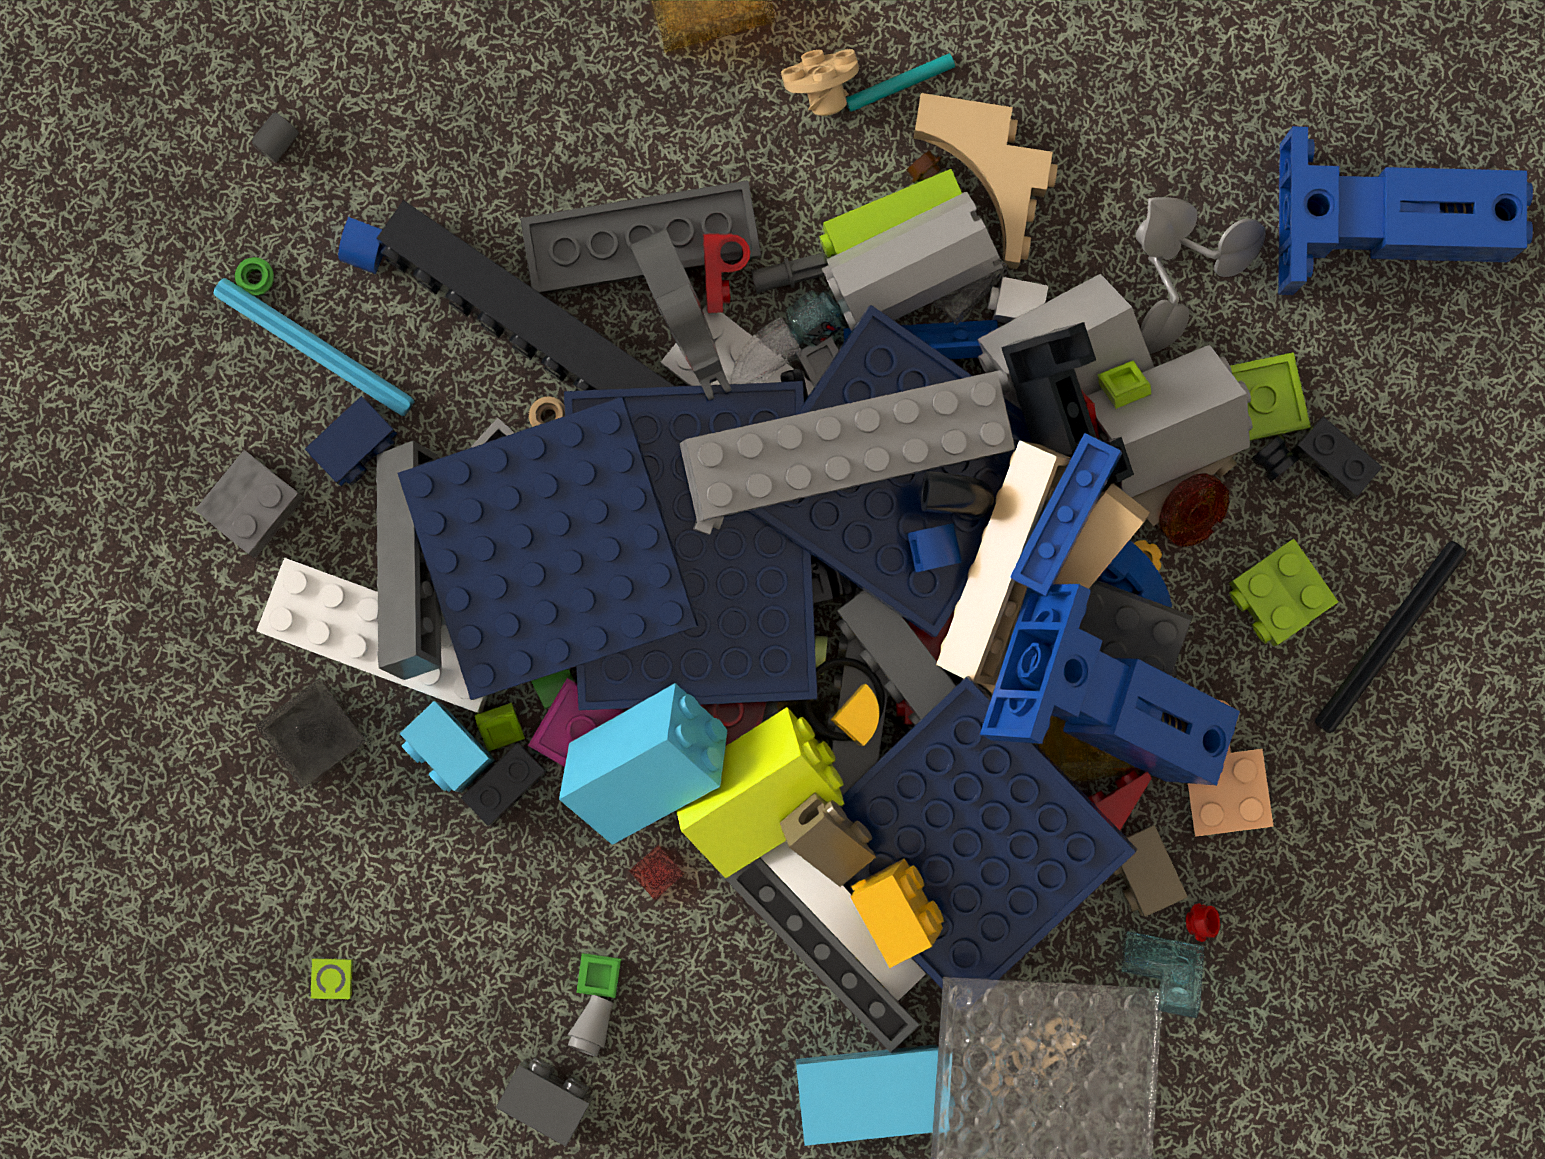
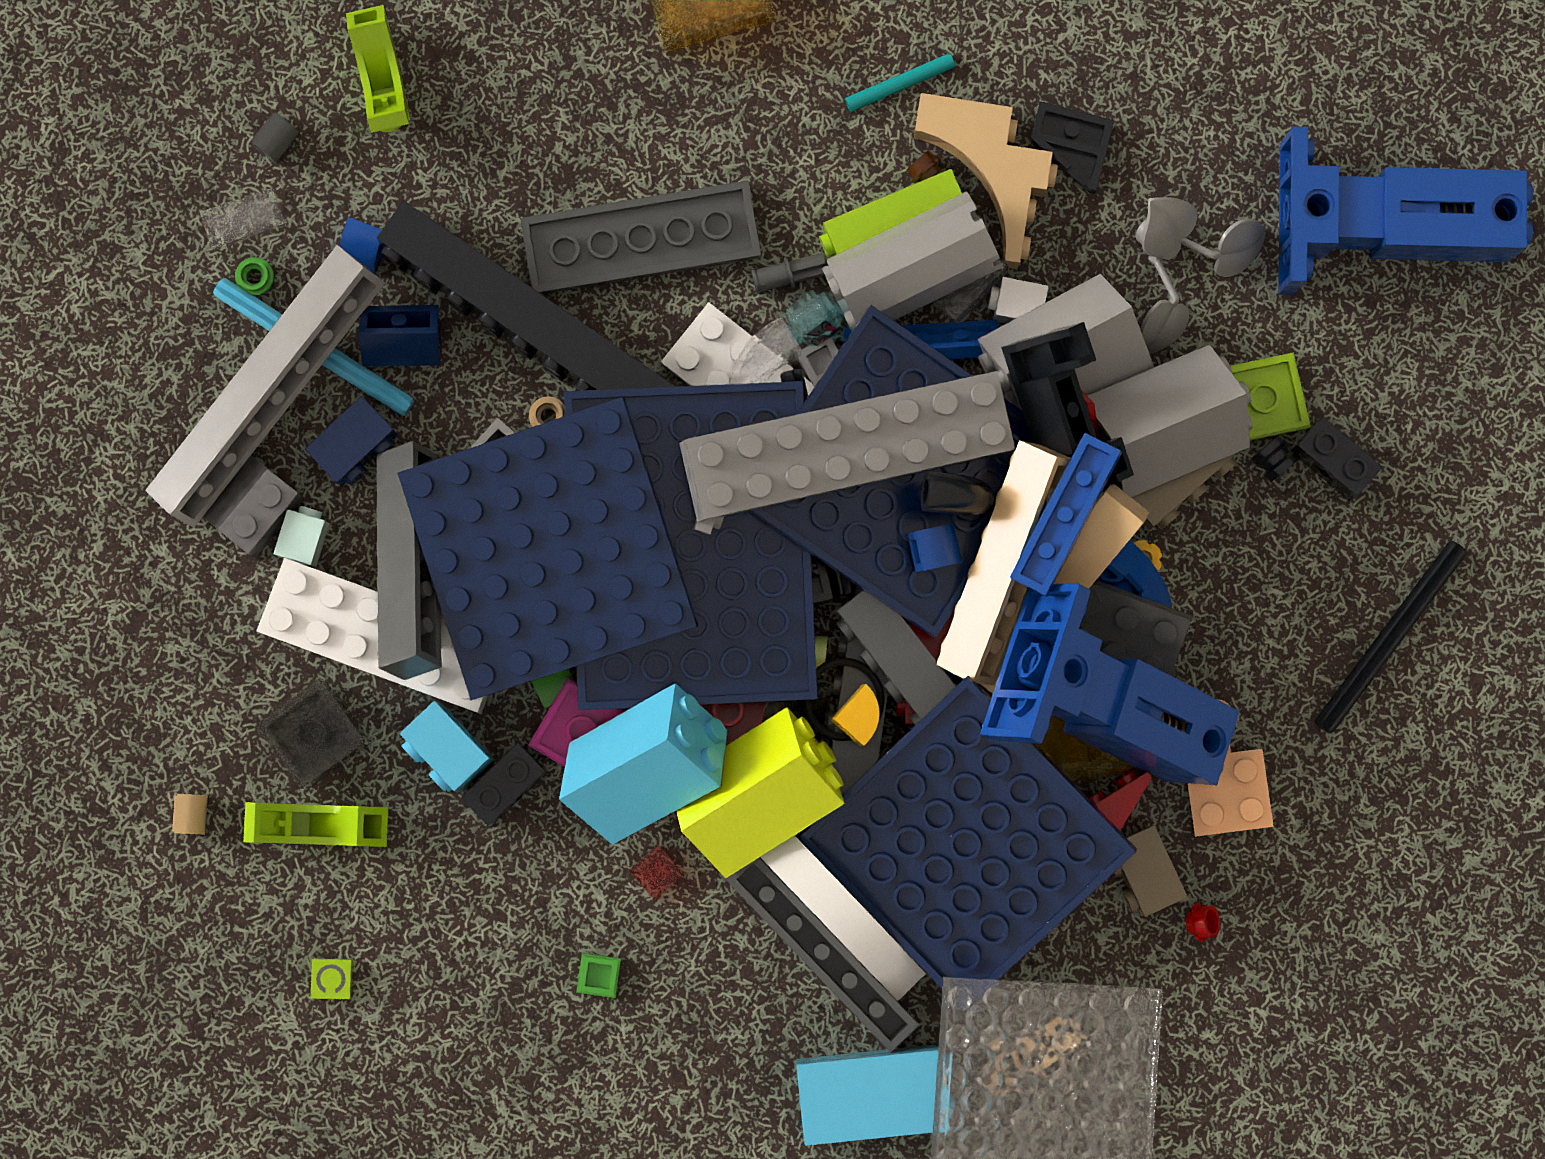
lime tile [475,703,525,751] -> none
dark grey brick [496,1057,593,1147] -> none
light grey cone [568,995,614,1057] -> none
dark grey animal [630,229,731,400] -> none
red plate [703,233,750,313] -> none
dark tan brick [780,793,876,887] -> none
tan plate [781,49,859,116] -> none
yellow brick [850,858,944,968] -> none
lime tile [1098,360,1151,409] -> none
clear light blue plate [1121,931,1204,1018] -> none
clear red tile [1159,473,1230,547] -> none
lime plate [1229,538,1338,647] -> none
none -> light grey brick [145,245,385,528]
none -> tan brick [172,794,208,835]
none -> clear tile [200,188,287,250]
none -> lime arch [243,802,388,847]
none -> light aqua brick [273,506,329,568]
none -> lime arch [346,5,410,133]
none -> dark blue brick [359,305,441,366]
none -> black wing [1029,101,1114,194]

